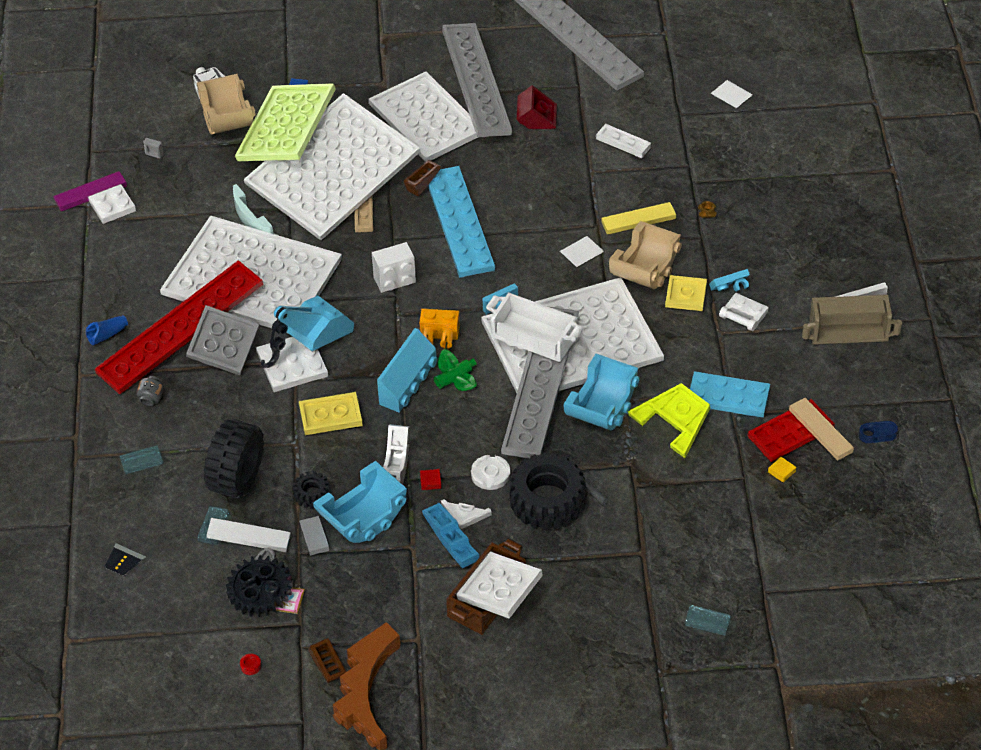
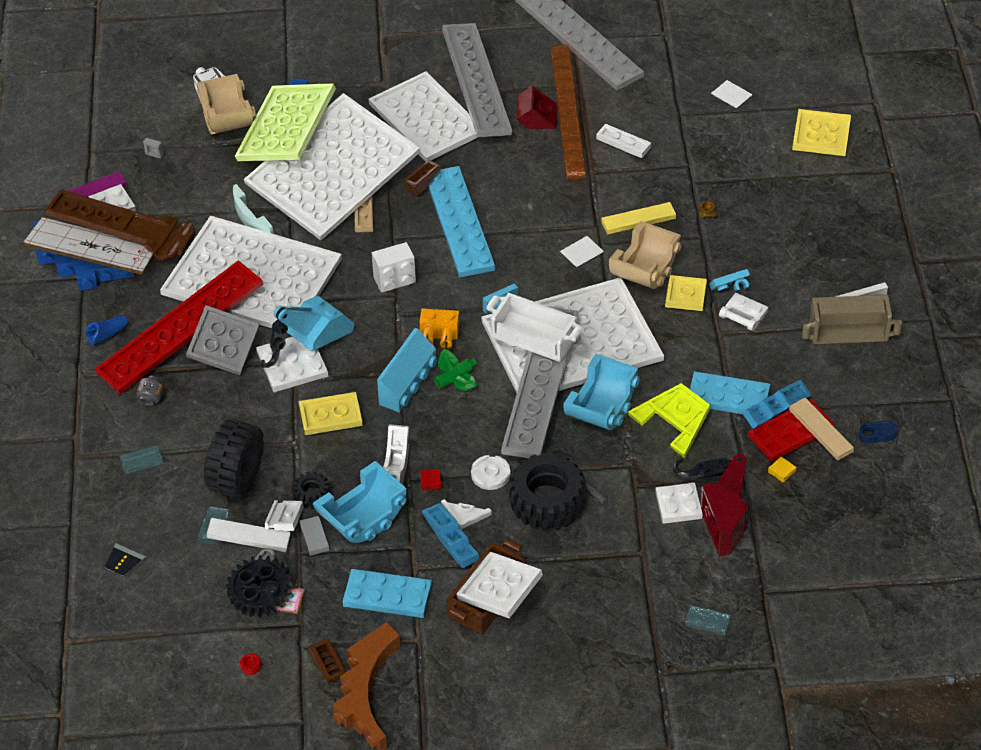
none -> white piece [23,217,153,275]
none -> blue arch [33,220,134,291]
none -> reddish brown piece [45,189,195,260]
none -> white plate [265,500,304,532]
none -> medium azure plate [343,569,432,618]
none -> clear orange beam [551,45,585,181]
none -> white plate [655,483,703,524]
none -> dark red slope [673,454,748,557]
none -> dark azure slope [742,380,812,429]
none -> light yellow plate [792,109,851,156]

